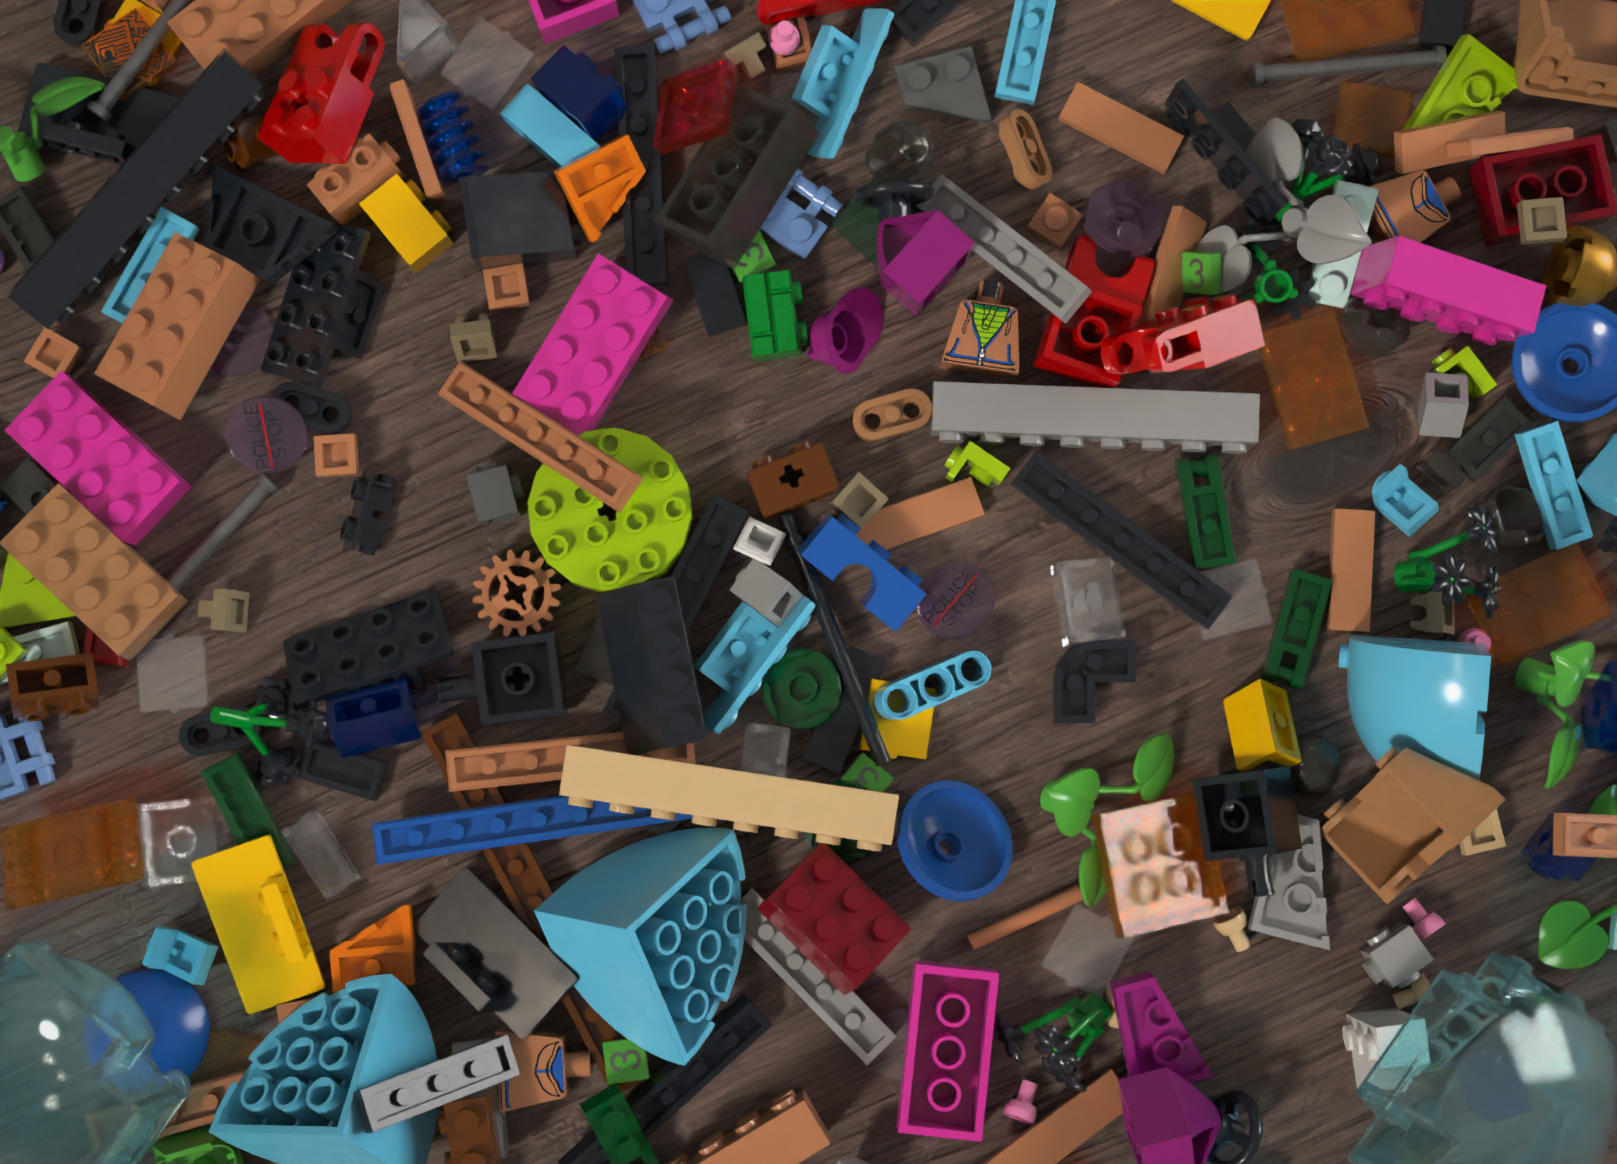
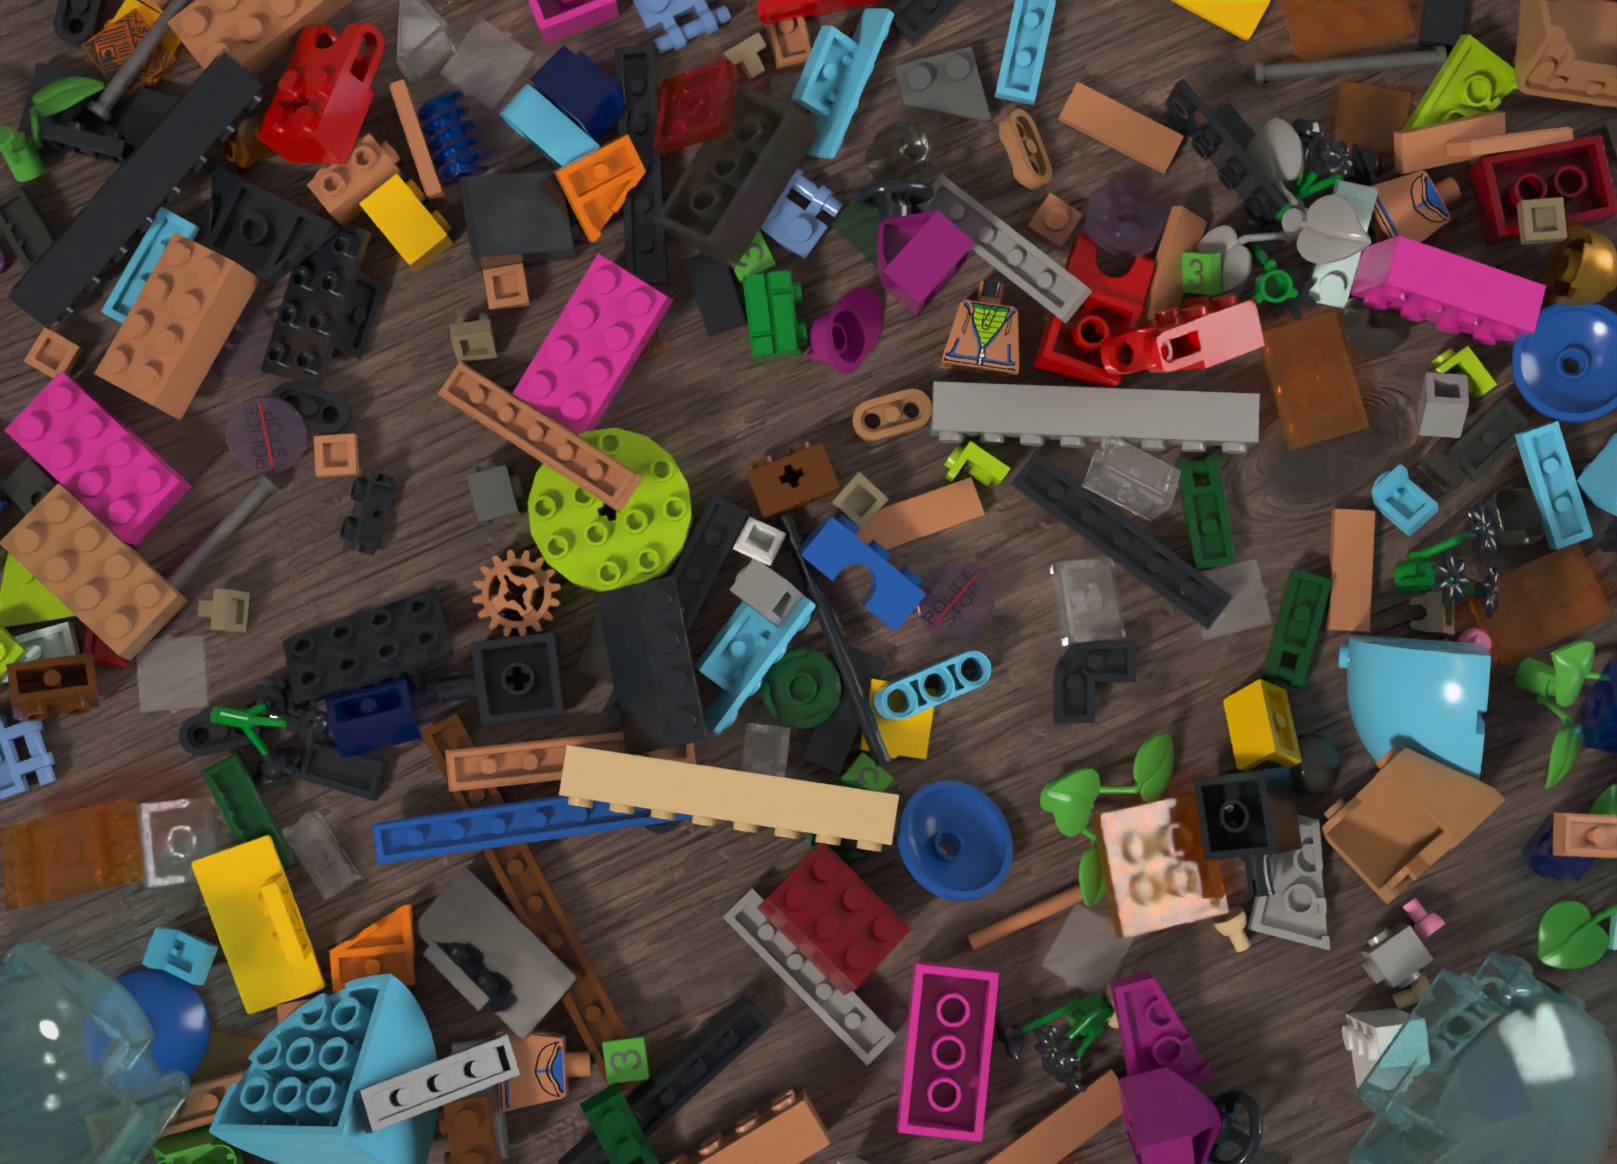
medium azure brick [534,828,747,1066] -> none
bright pink piece [768,21,800,55] -> none
bright pink piece [1003,1080,1038,1125] -> none
tan plate [1459,809,1506,856] -> none
none -> clear hinge [1082,435,1181,521]

